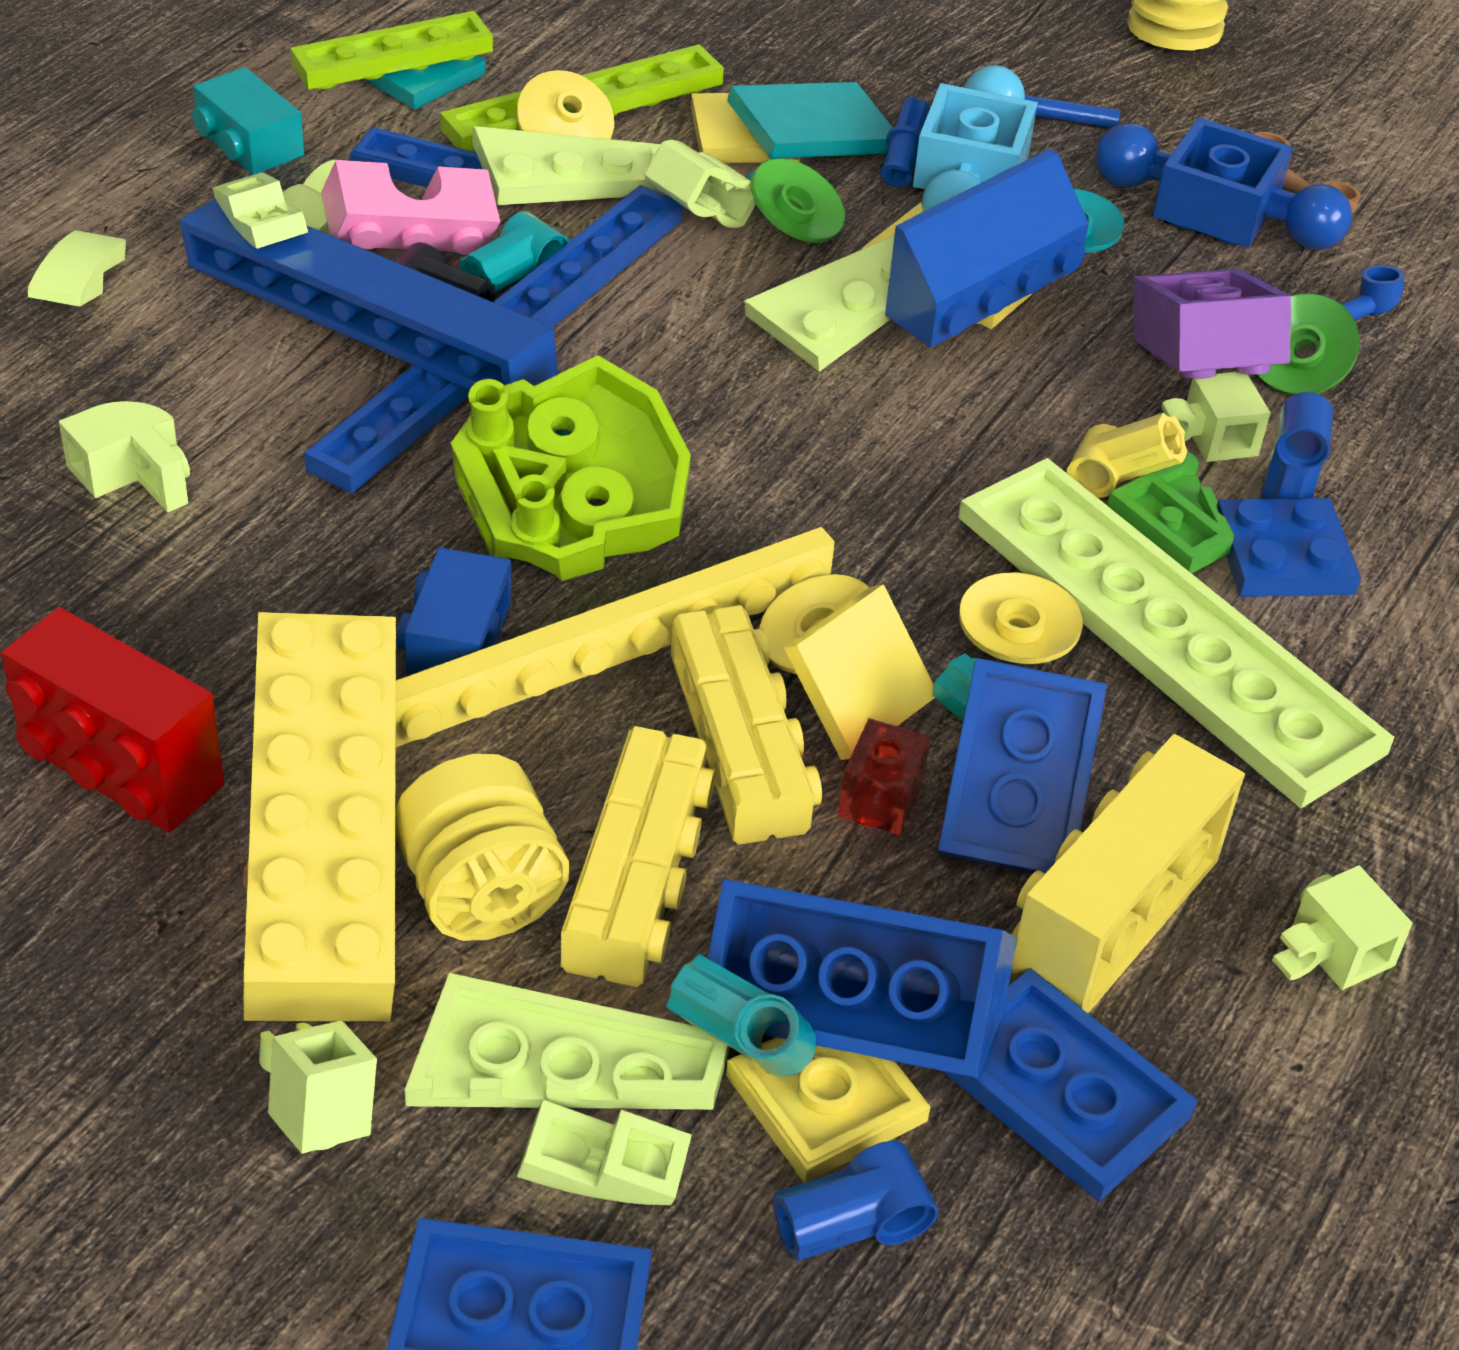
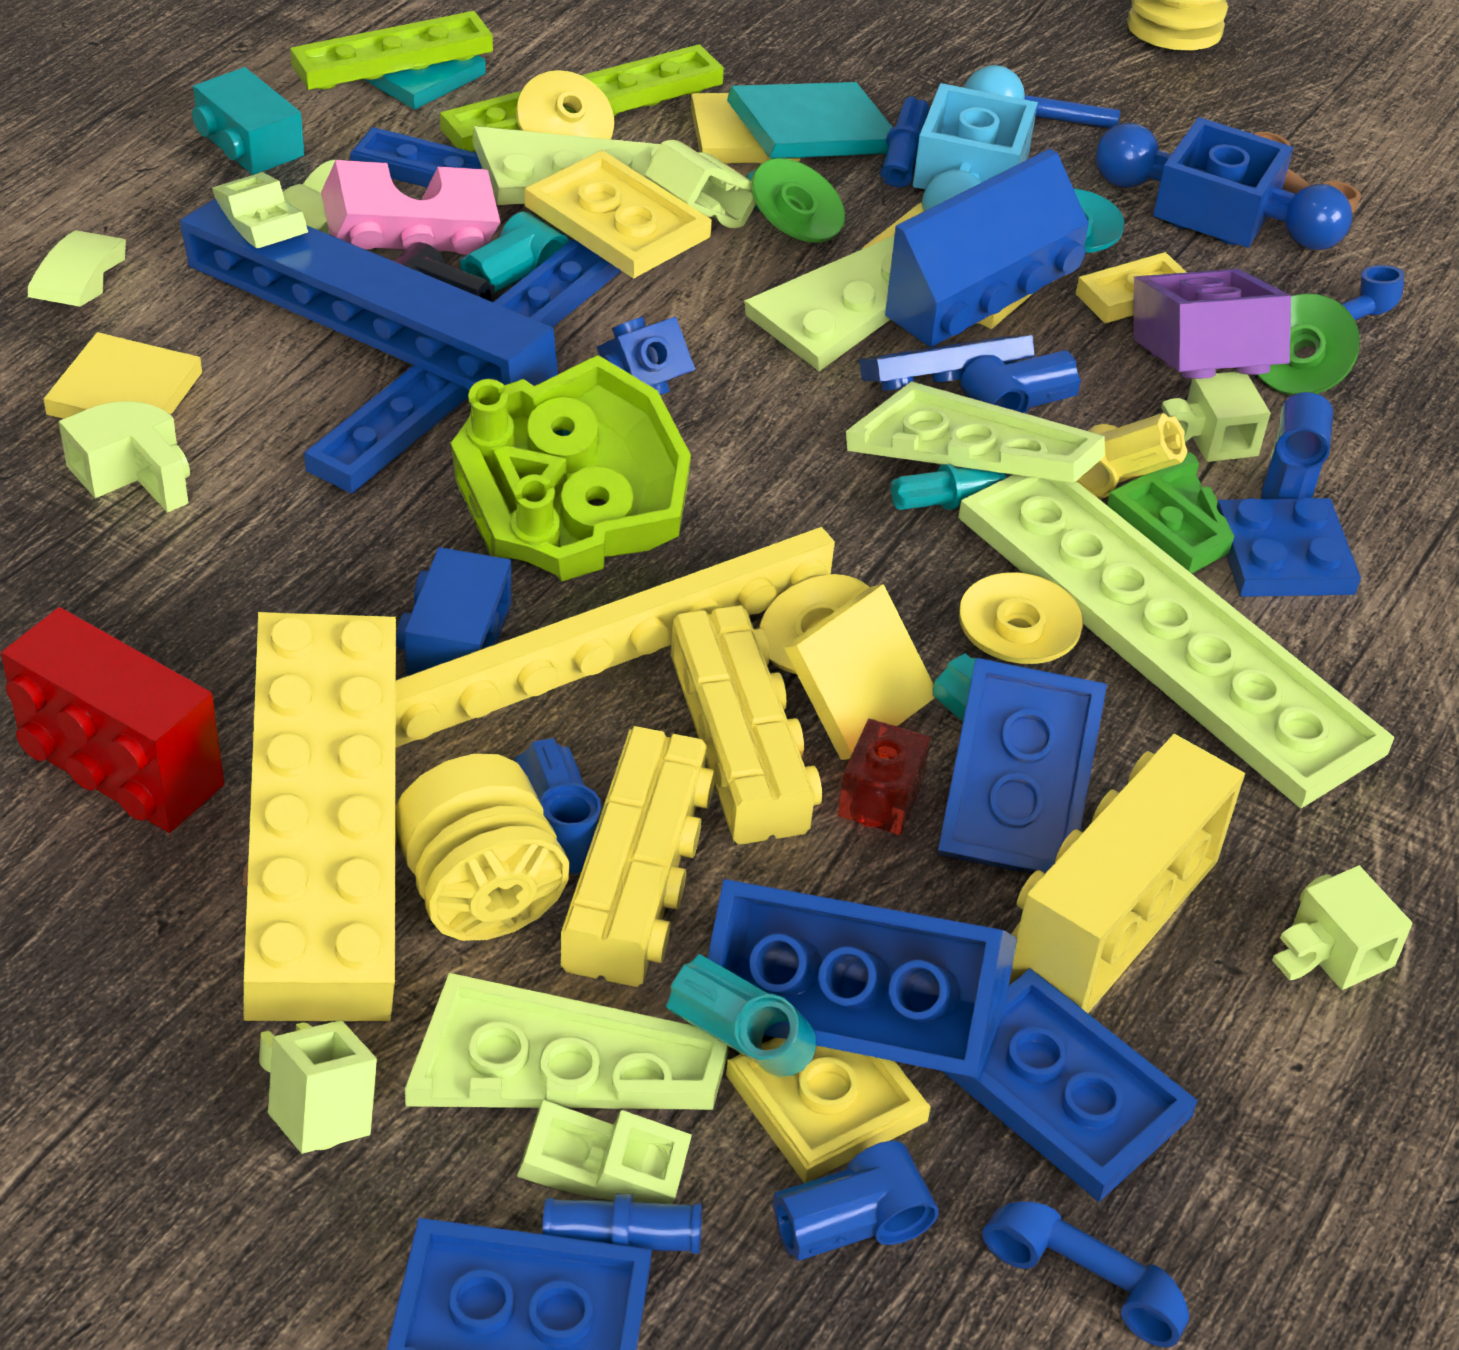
none -> light yellow tile [44,332,202,419]
none -> blue piece [514,738,601,874]
none -> light yellow plate [525,150,712,279]
none -> blue pin [542,1193,702,1254]
none -> brick [597,316,695,395]
none -> yellowish green wing [846,381,1105,483]
none -> plate [859,335,1035,391]
none -> teal axle [890,464,1006,510]
none -> blue piece [960,350,1081,414]
none -> blue bar [982,1202,1189,1347]
none -> light yellow plate [1076,252,1187,324]

